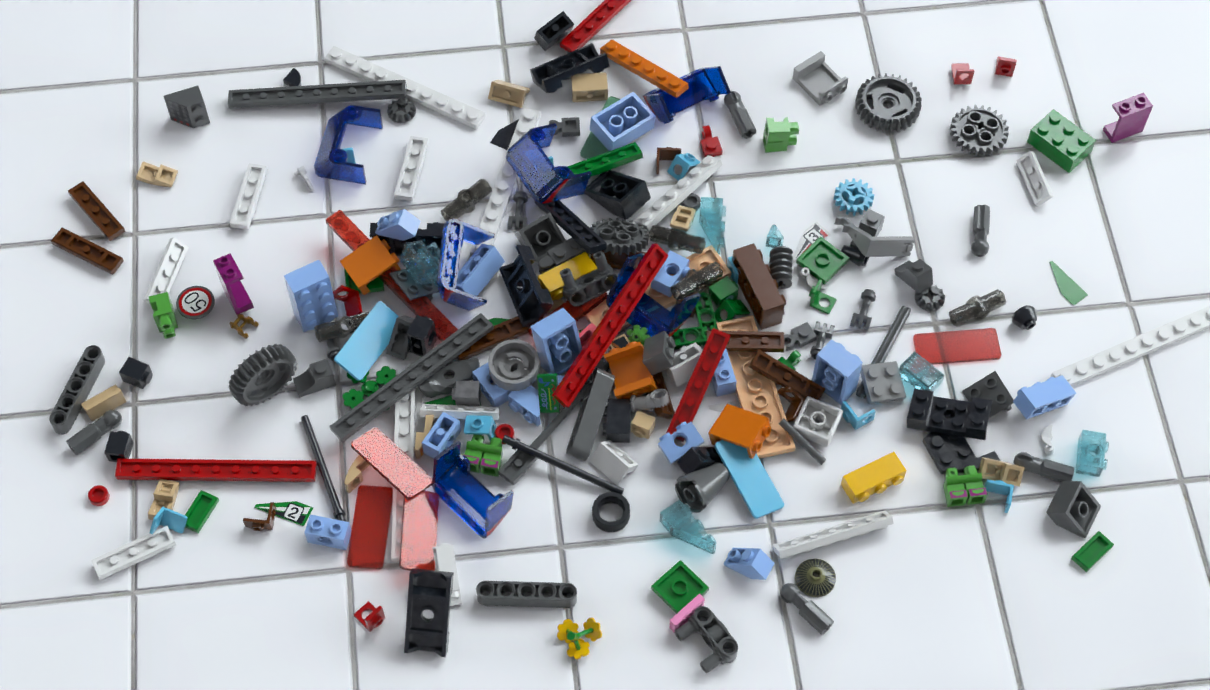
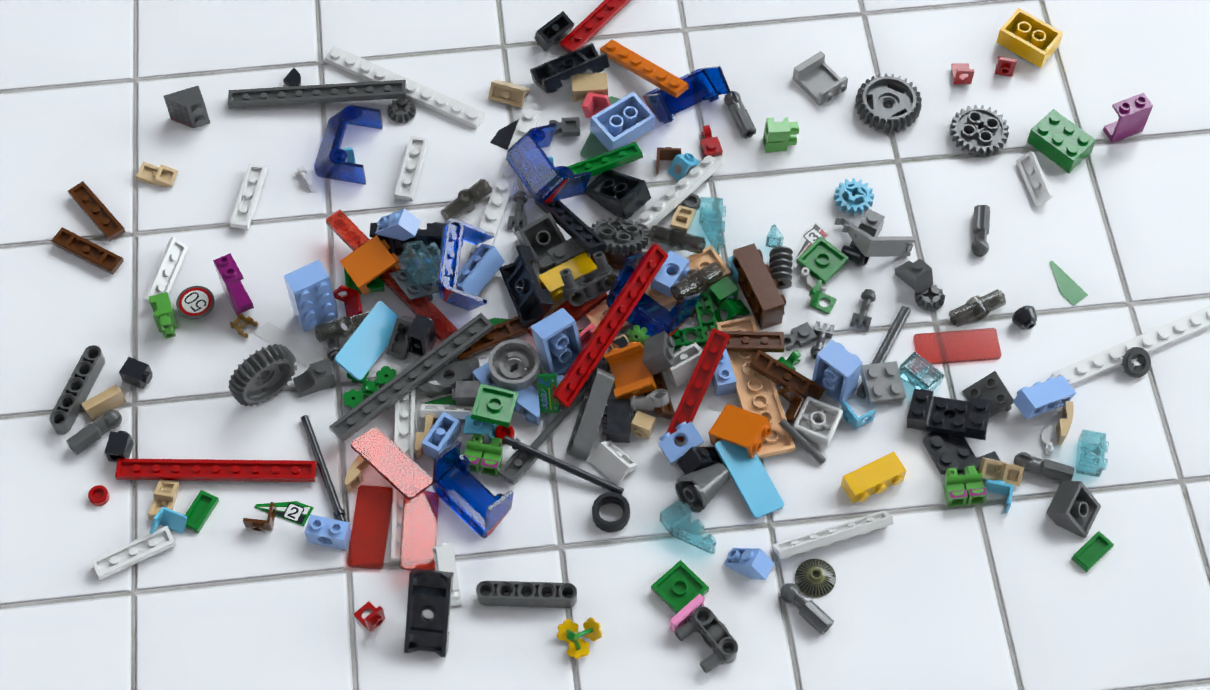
none -> white sticker [253,322,327,368]
none -> plate [471,383,519,427]
none -> coral panel [582,93,611,118]
none -> yellow brick [996,8,1063,68]
none -> tan slope [1056,401,1074,445]
none -> dark grey gear [1121,347,1151,378]

